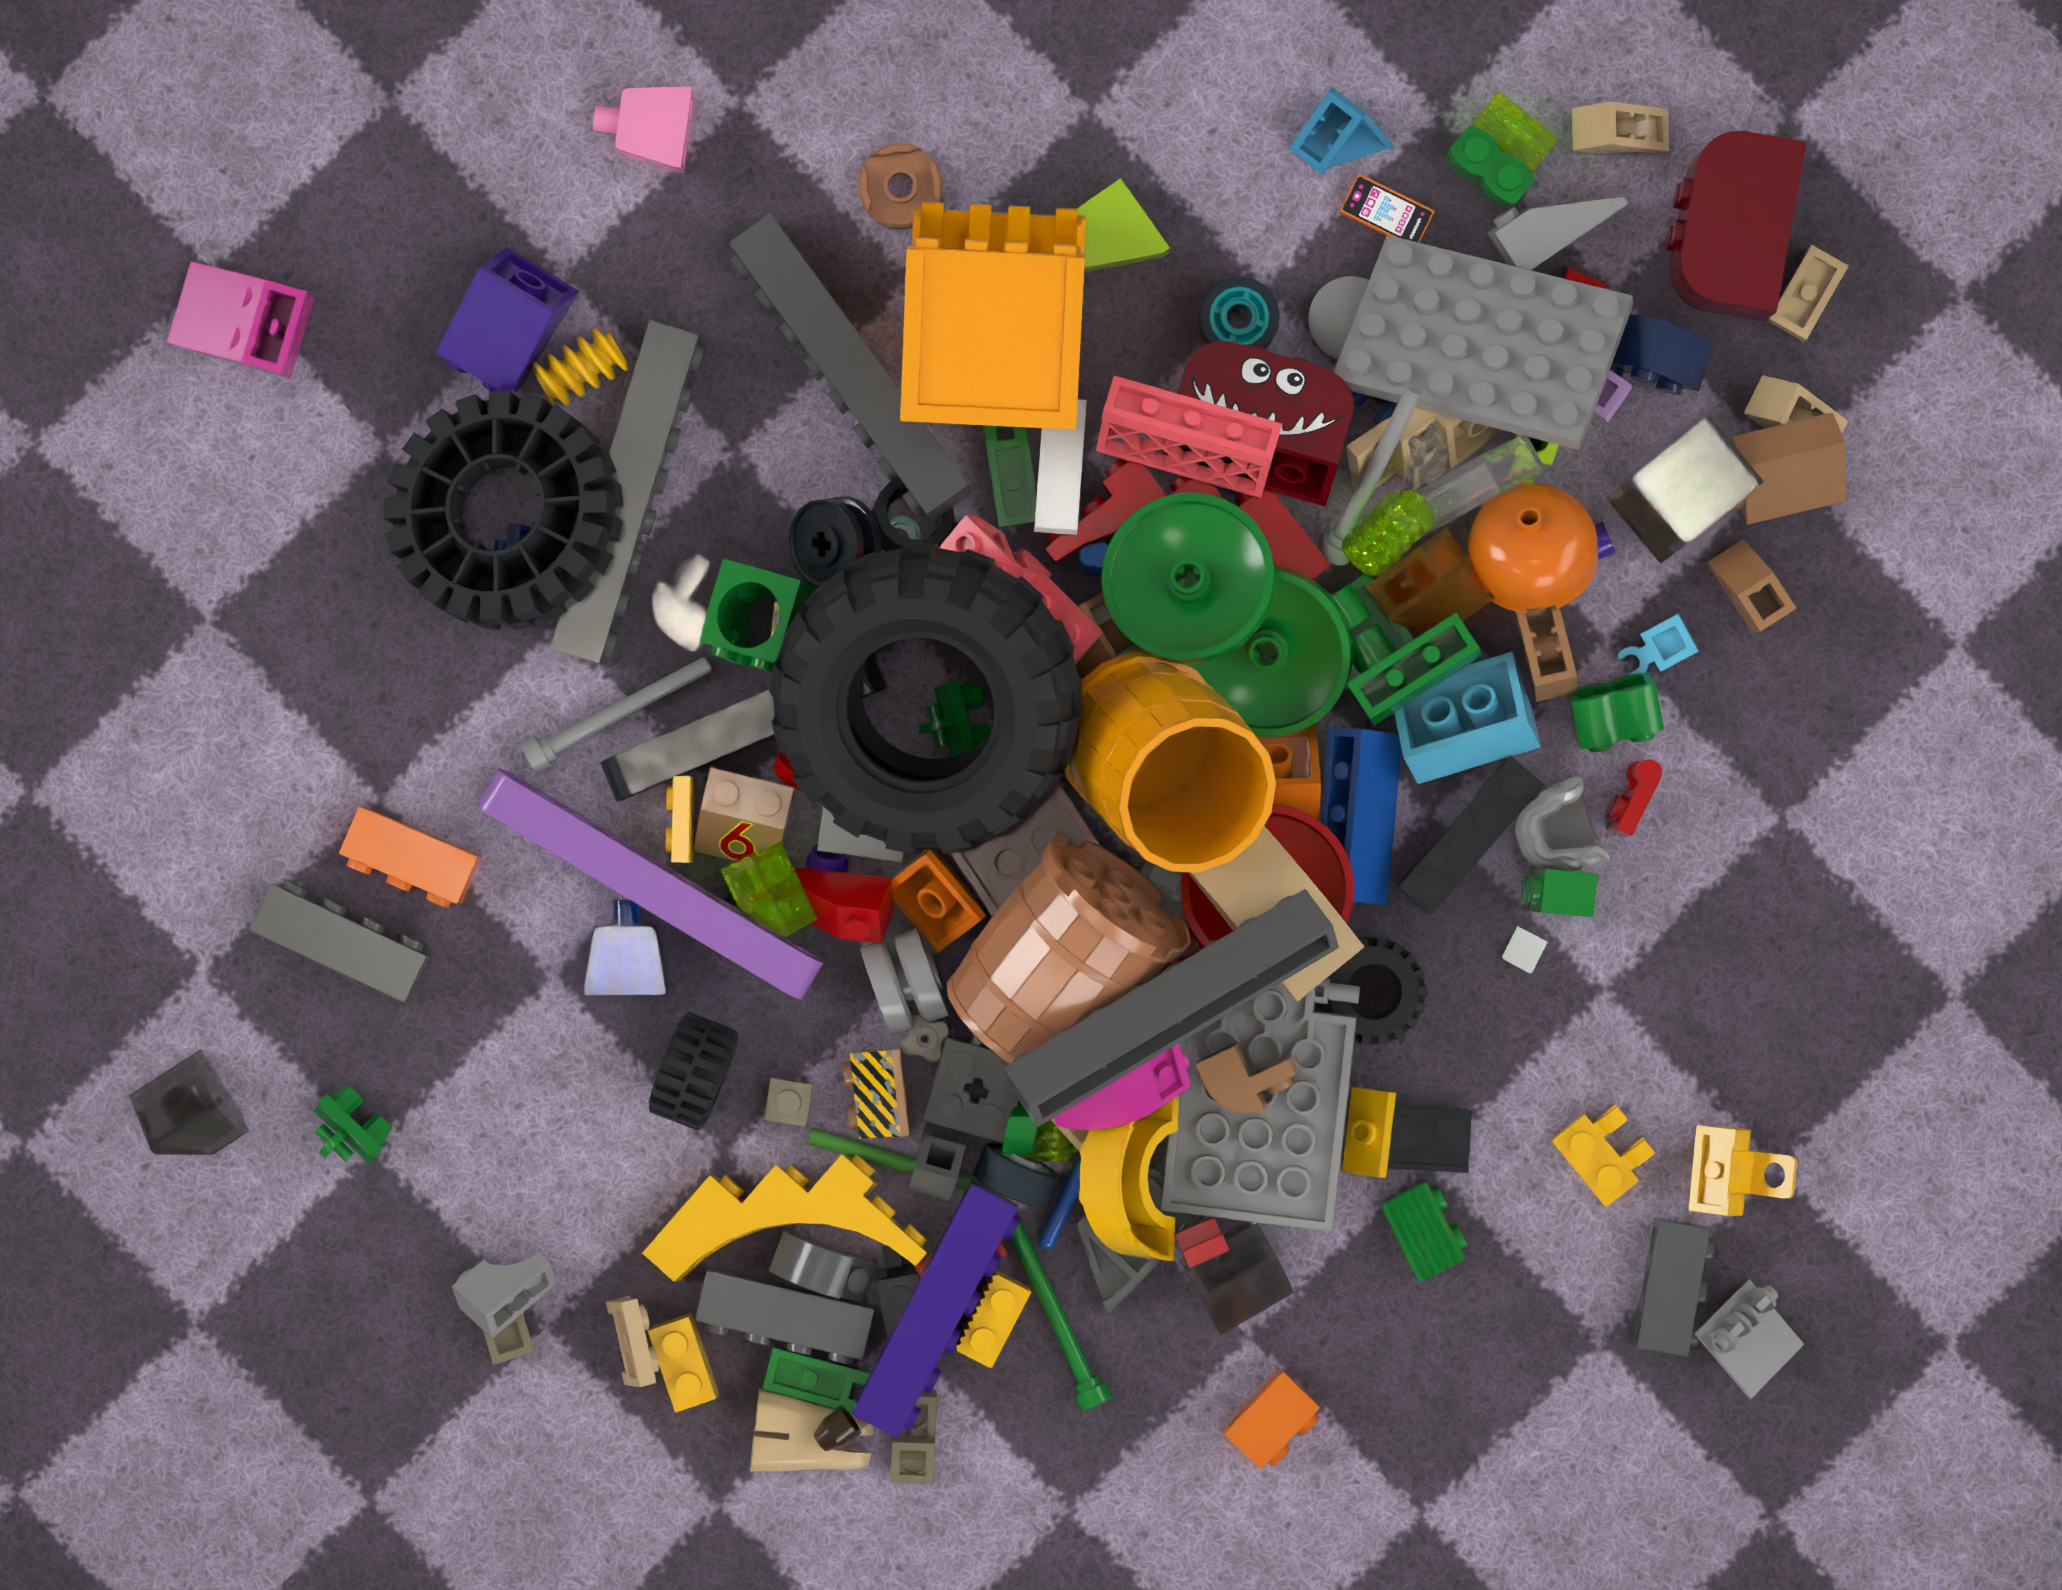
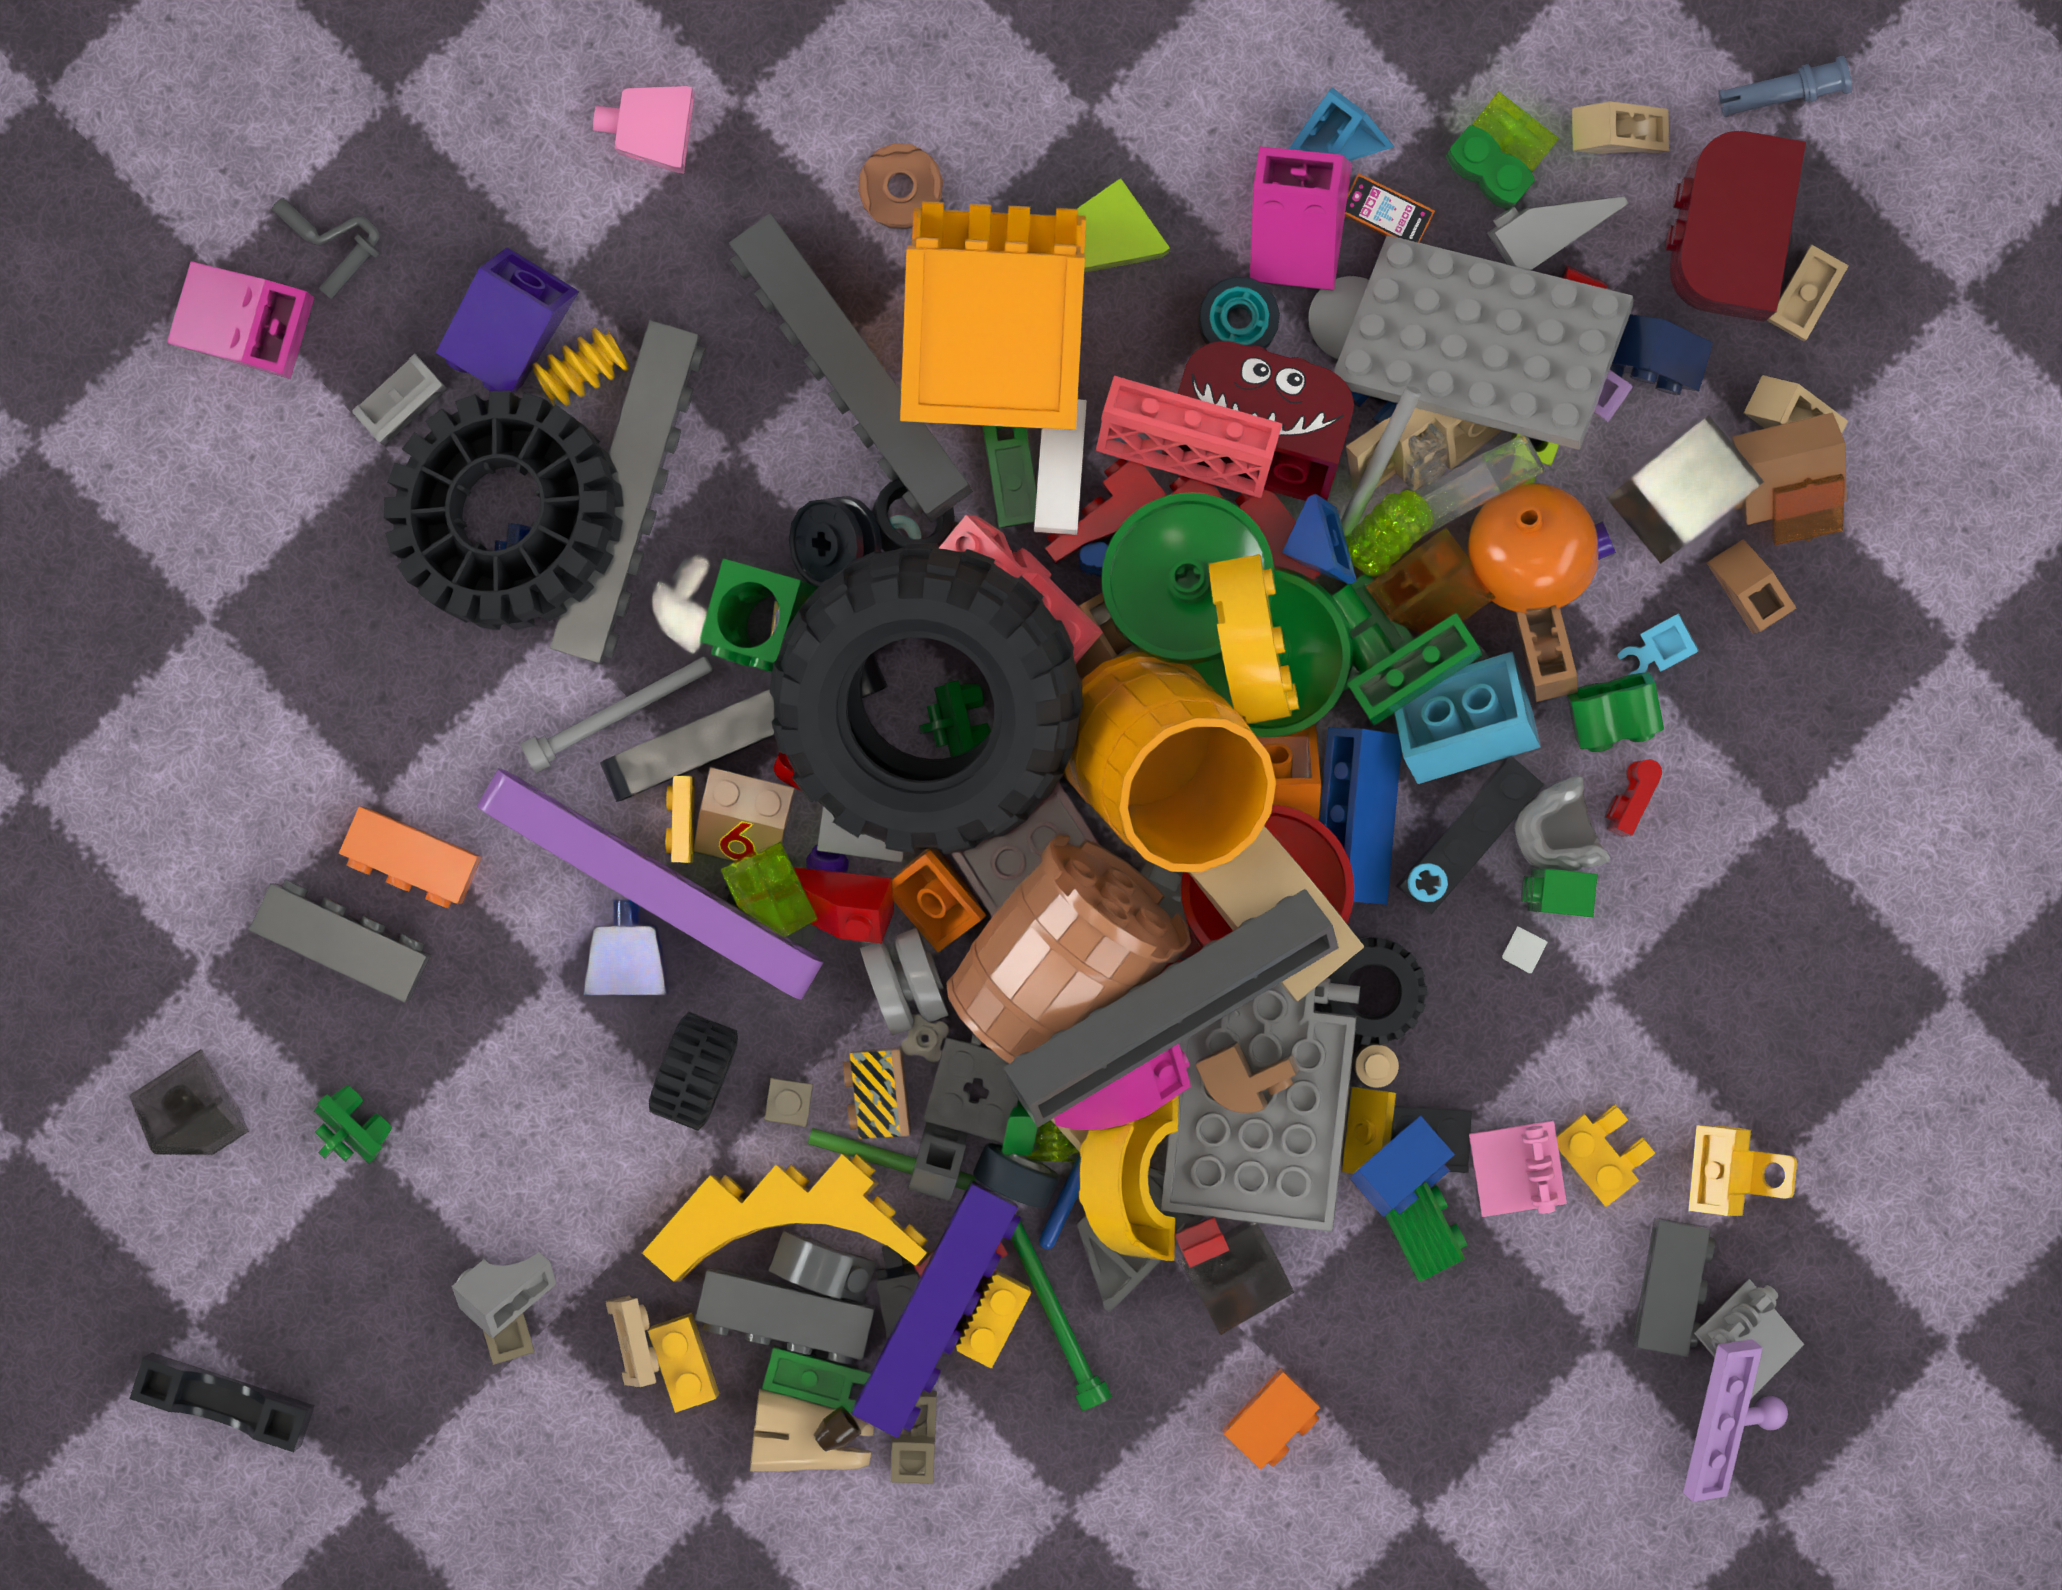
none -> black arch [129,1353,315,1452]
none -> dark grey piece [271,198,381,299]
none -> light grey hinge [352,354,447,446]
none -> yellow brick [1209,554,1299,724]
none -> dark pink slope [1250,146,1352,291]
none -> blue slope [1282,494,1357,584]
none -> blue brick [1349,1116,1455,1217]
none -> tan brick [1353,1043,1399,1088]
none -> medium azure bush [1407,863,1448,902]
none -> bright pink hinge [1469,1120,1567,1217]
none -> lavender plate [1683,1339,1788,1502]
none -> sand blue pin [1718,56,1852,117]
none -> clear orange piece [1772,474,1845,545]

